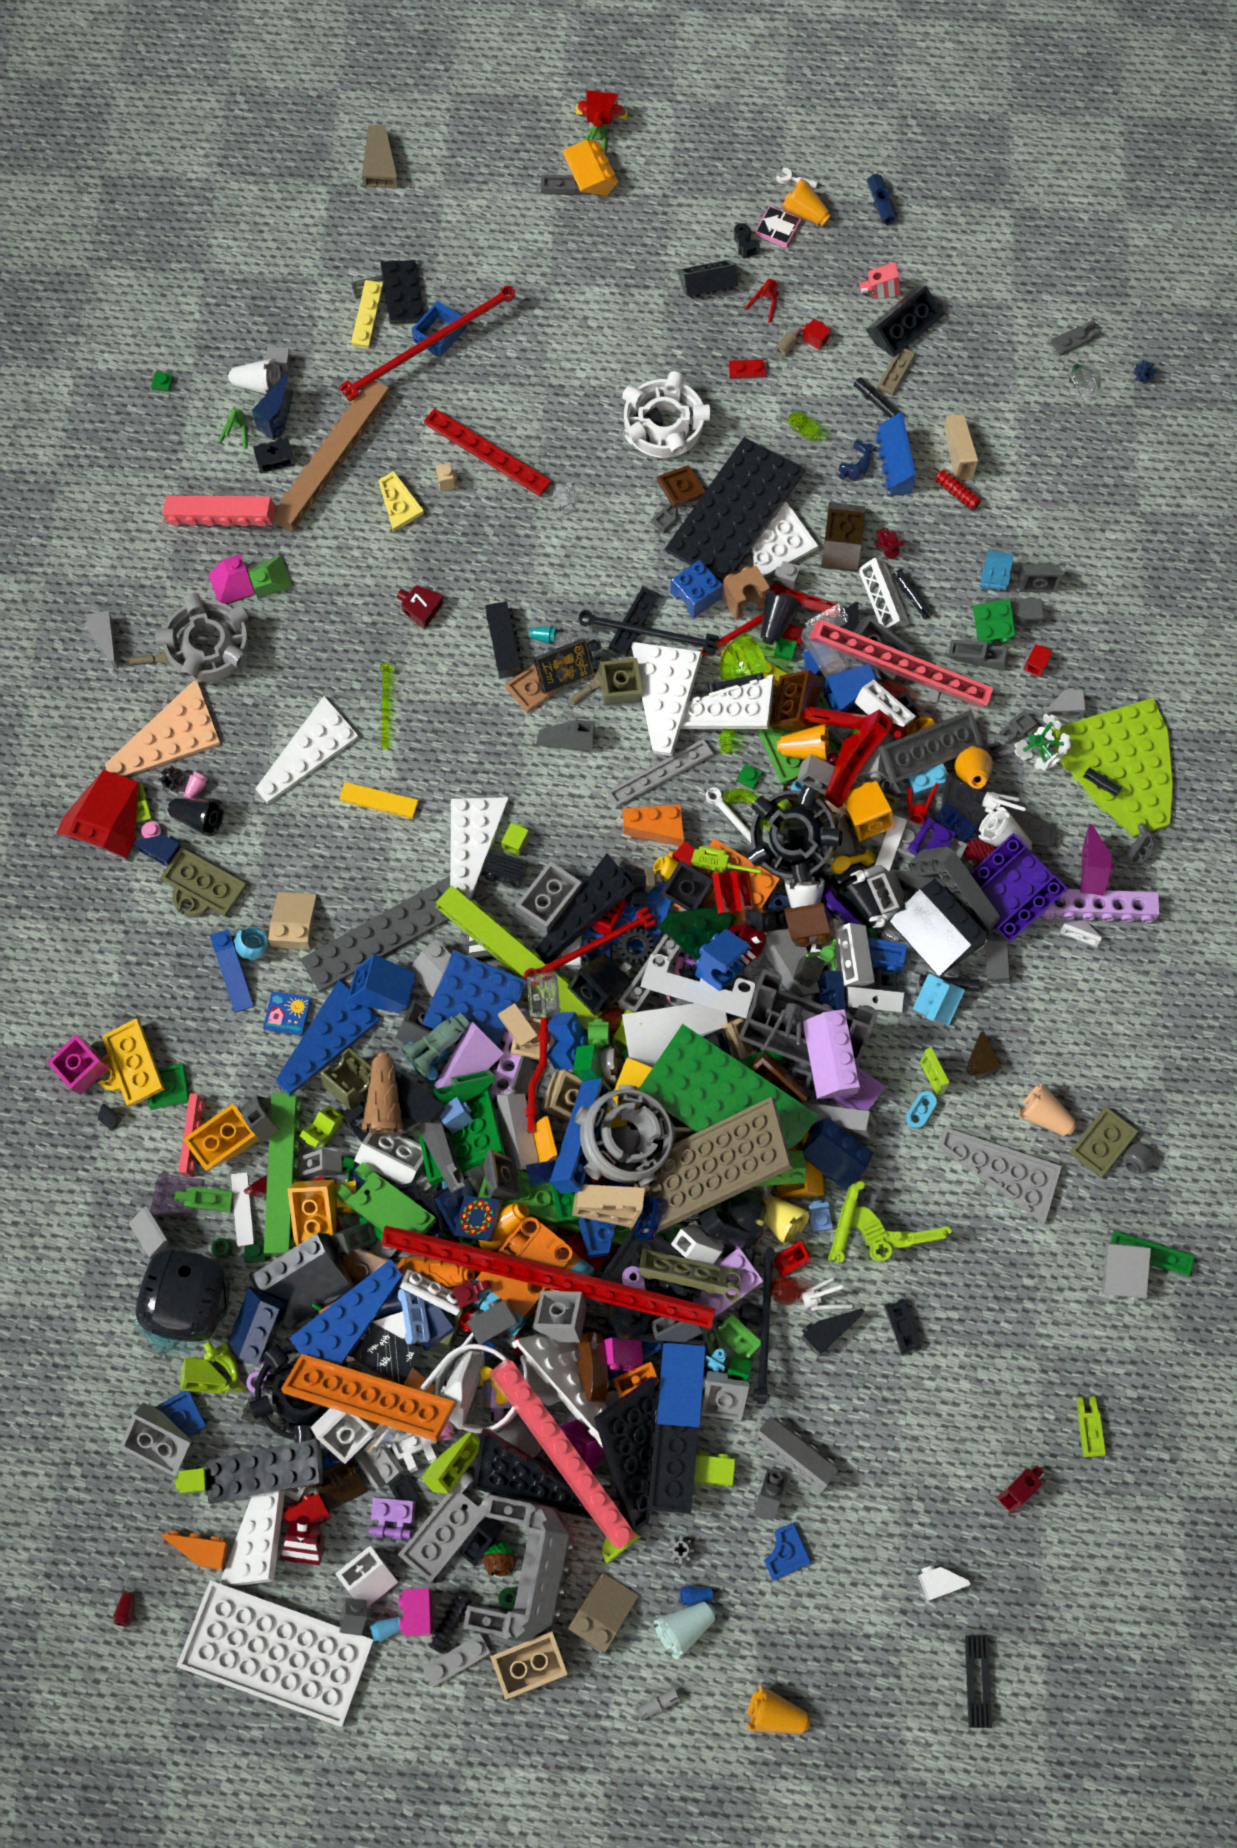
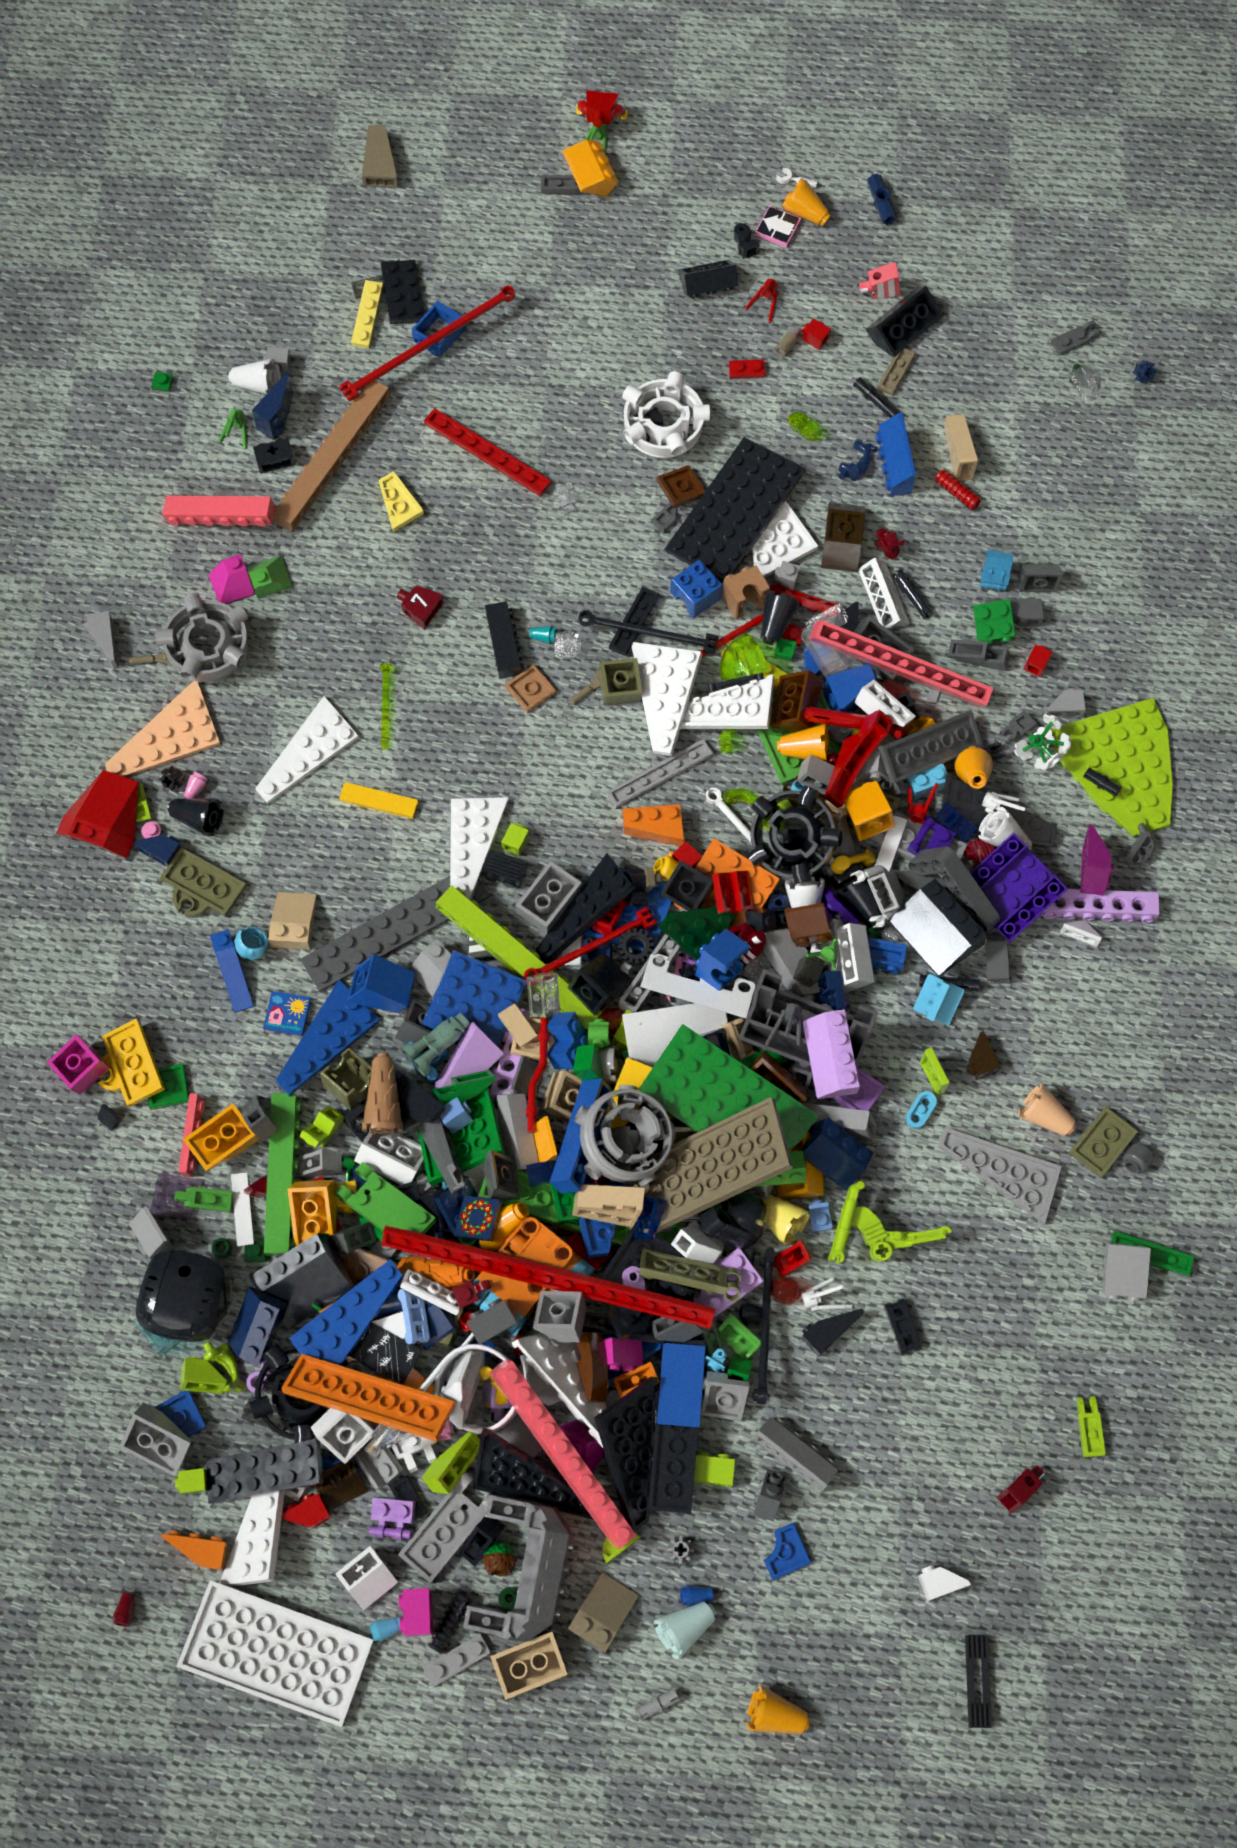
dark red torso [280,1516,325,1566] -> none
dark grey brick [339,1598,367,1636] -> none
tan brick [435,463,458,492] -> none
black tile [533,638,605,694] -> none
dark grey slope [536,720,595,751] -> none
lime piece [691,846,762,875] -> none
green plate [736,764,762,789] -> none
white tile [845,987,904,1012] -> none
black slope [875,971,898,992] -> none

